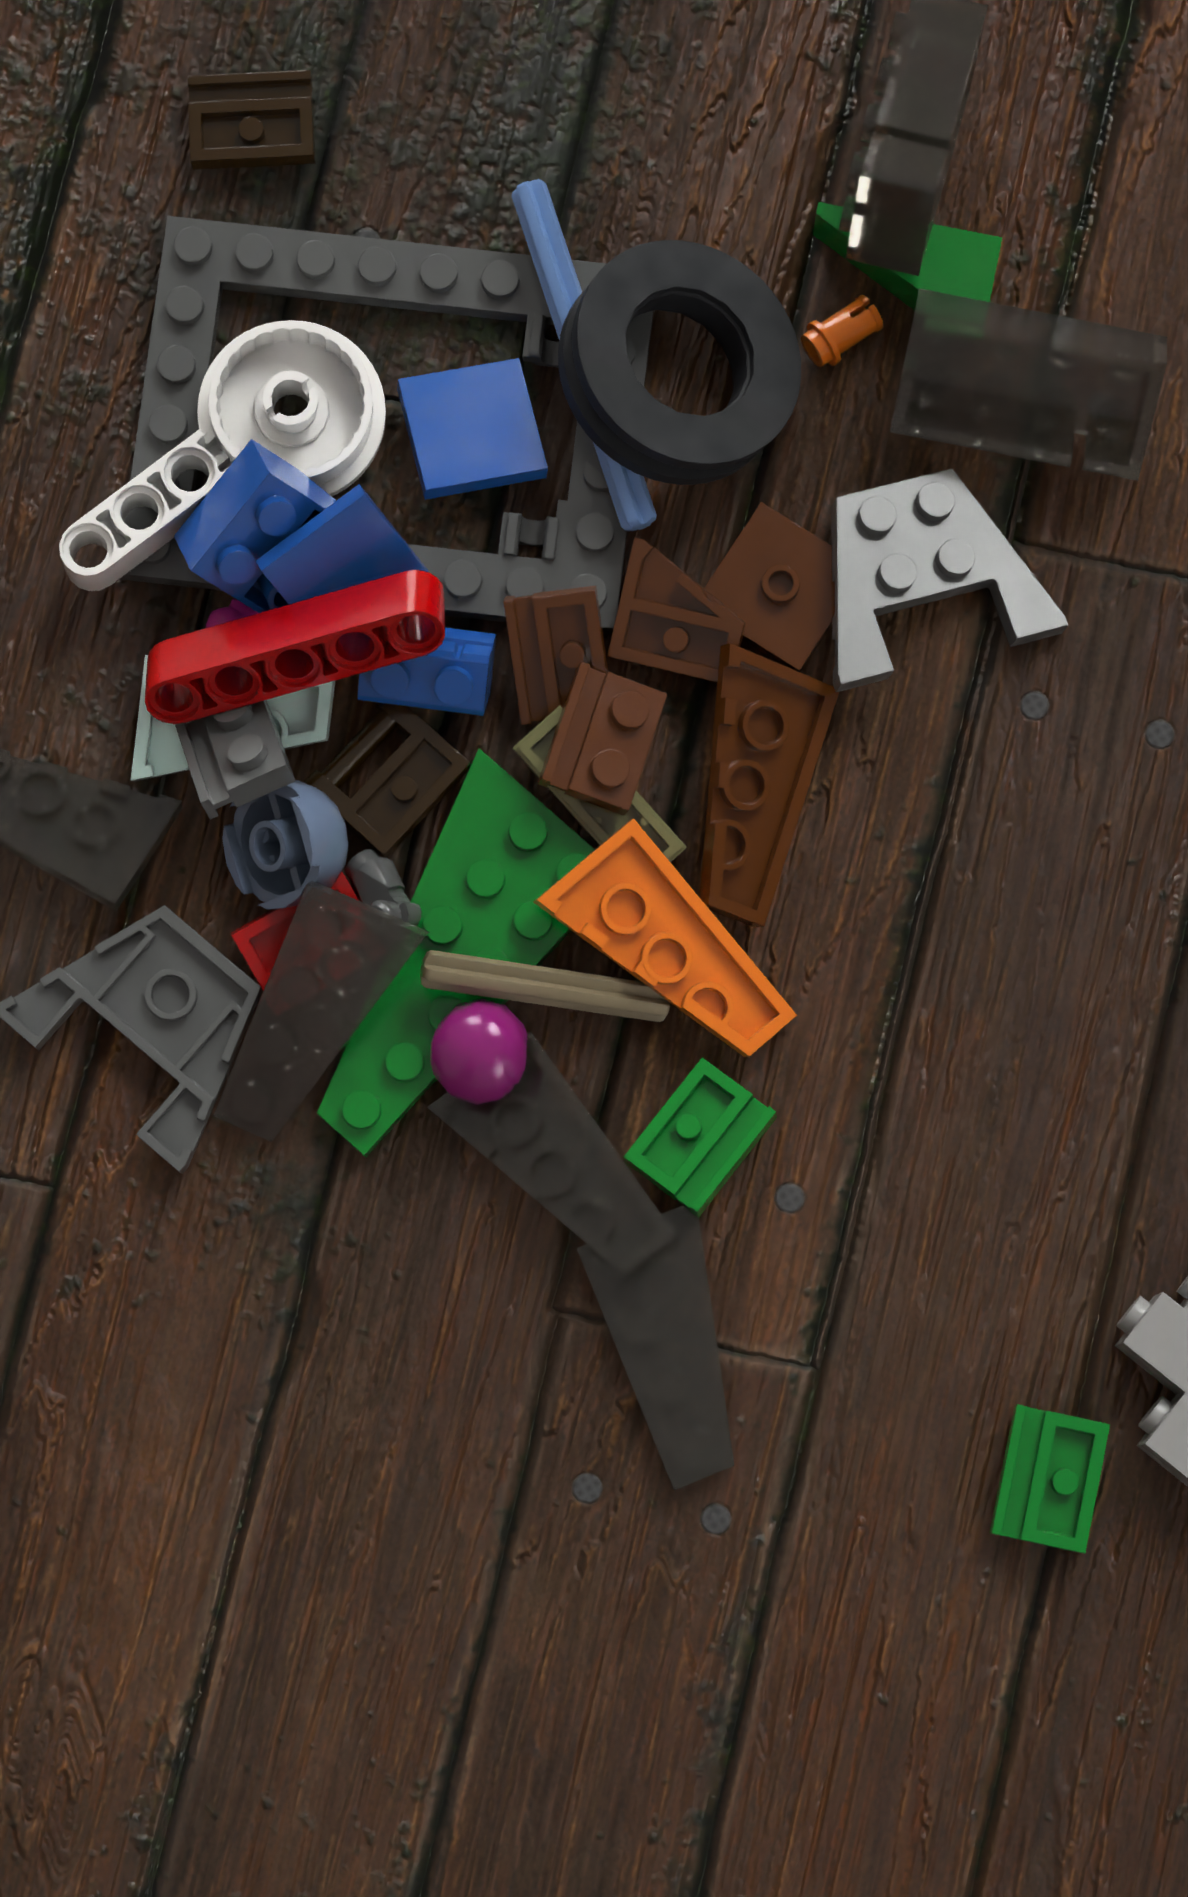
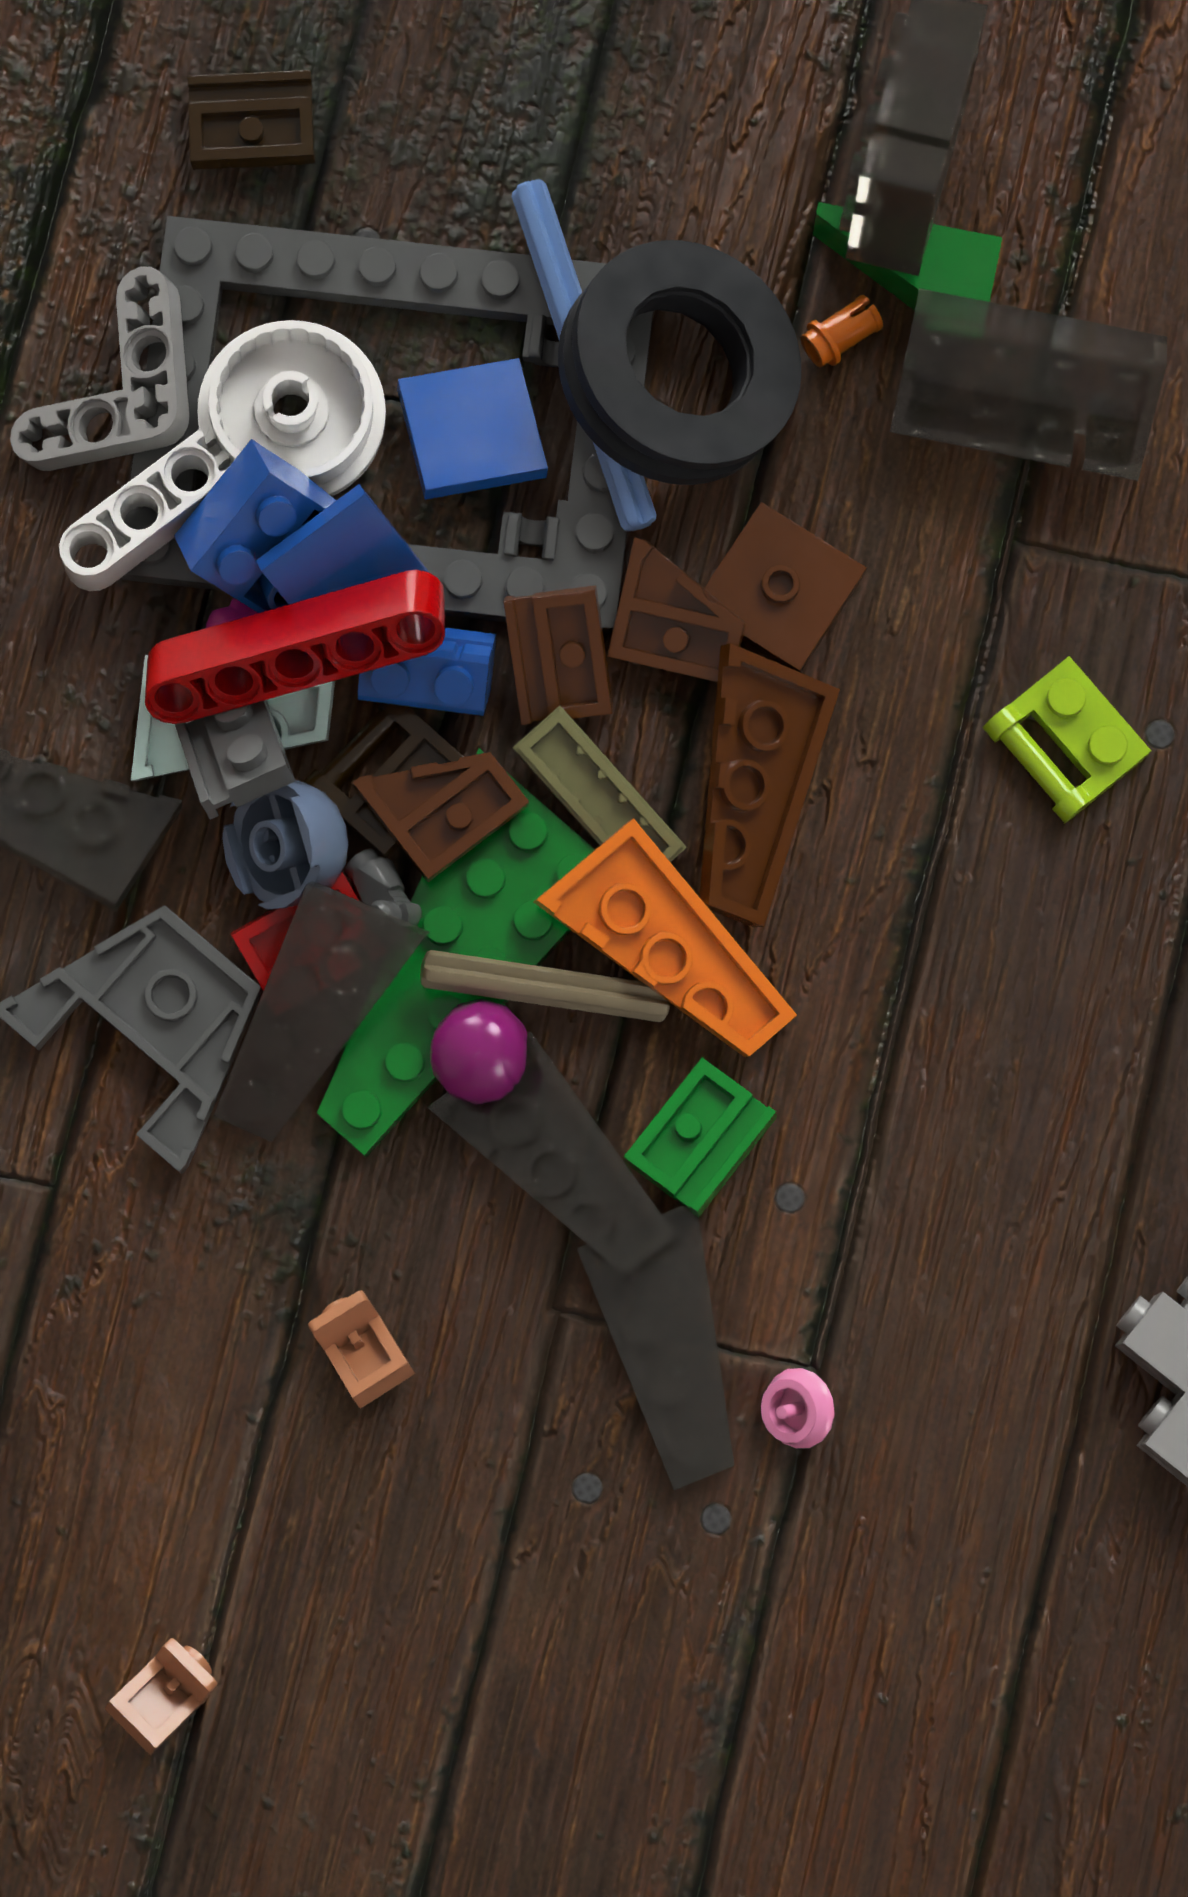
reddish brown plate [538,661,667,816] -> none
wing [831,469,1068,692] -> none
green plate [990,1404,1110,1554] -> none
none -> light grey beam [10,267,189,471]
none -> bracket [104,1638,218,1755]
none -> nougat bracket [308,1291,415,1409]
none -> reddish brown wing [353,752,529,882]
none -> bright pink hat [761,1368,835,1449]
none -> lime plate [982,656,1151,824]

